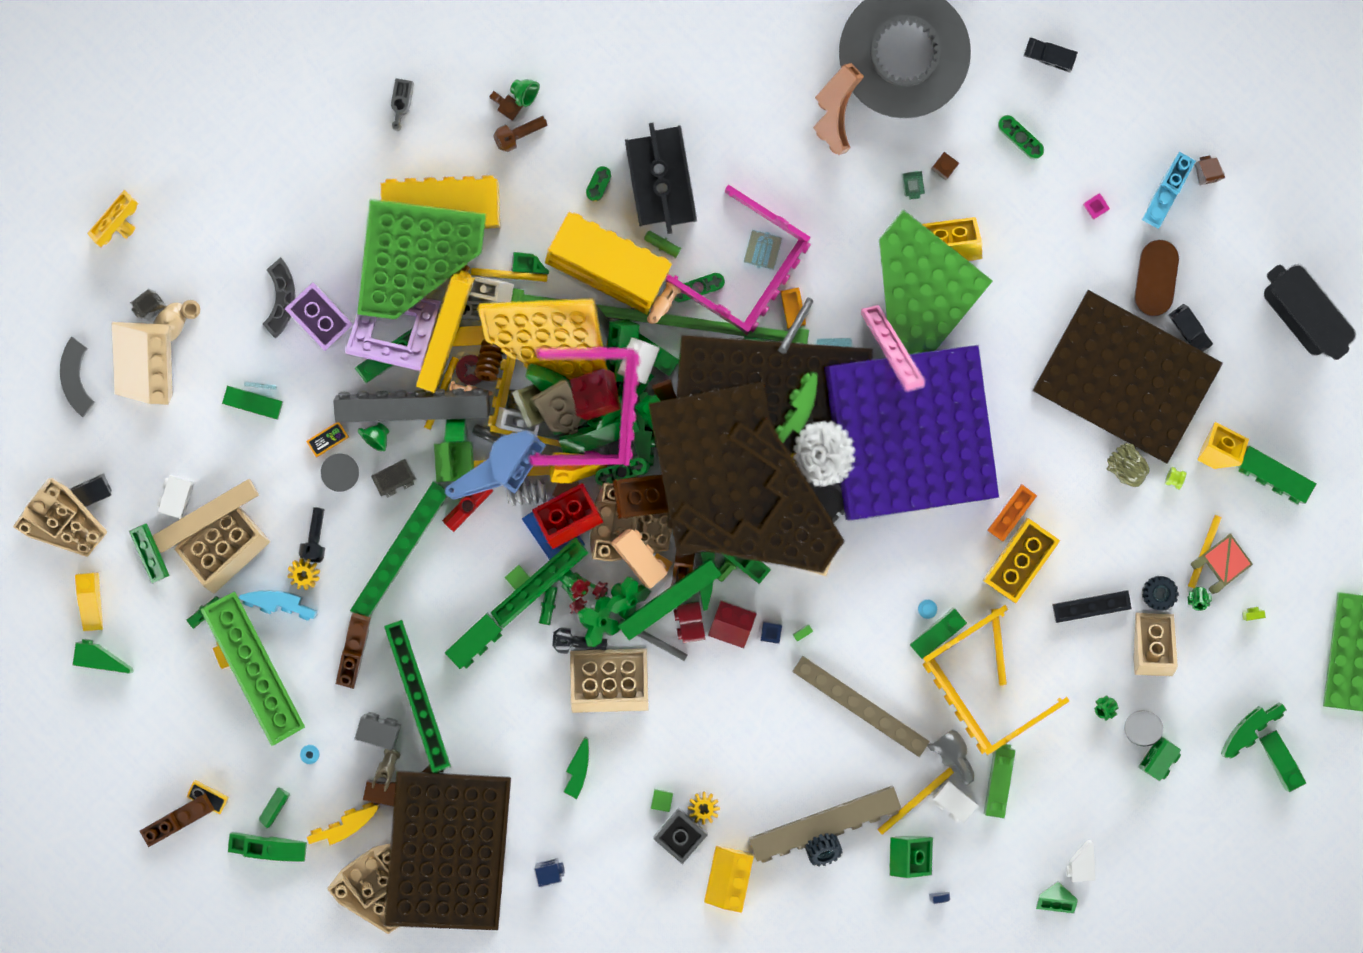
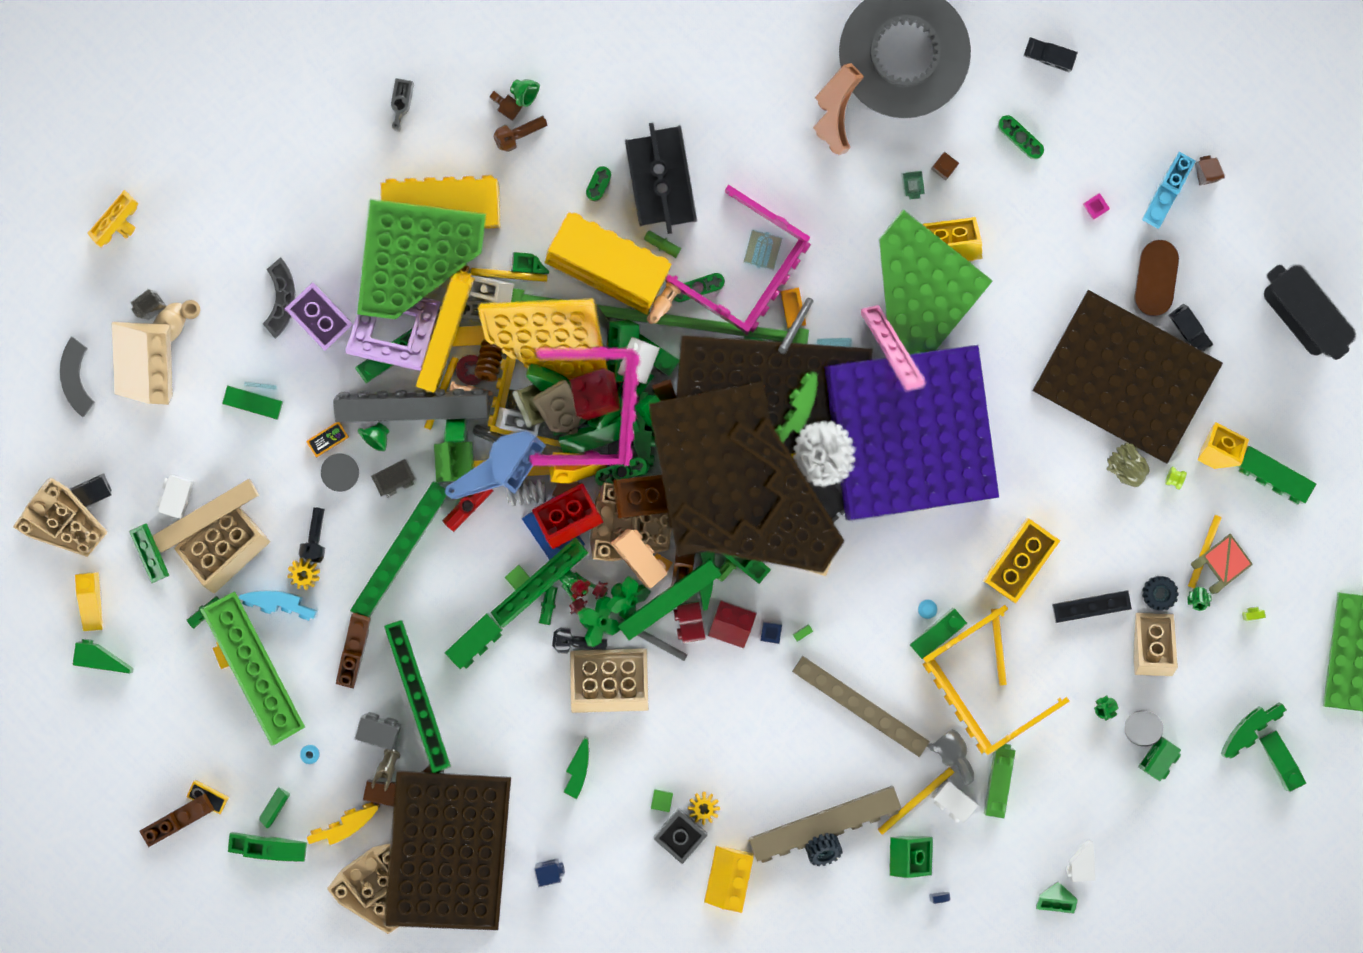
orange plate [987,484,1037,542] -> none

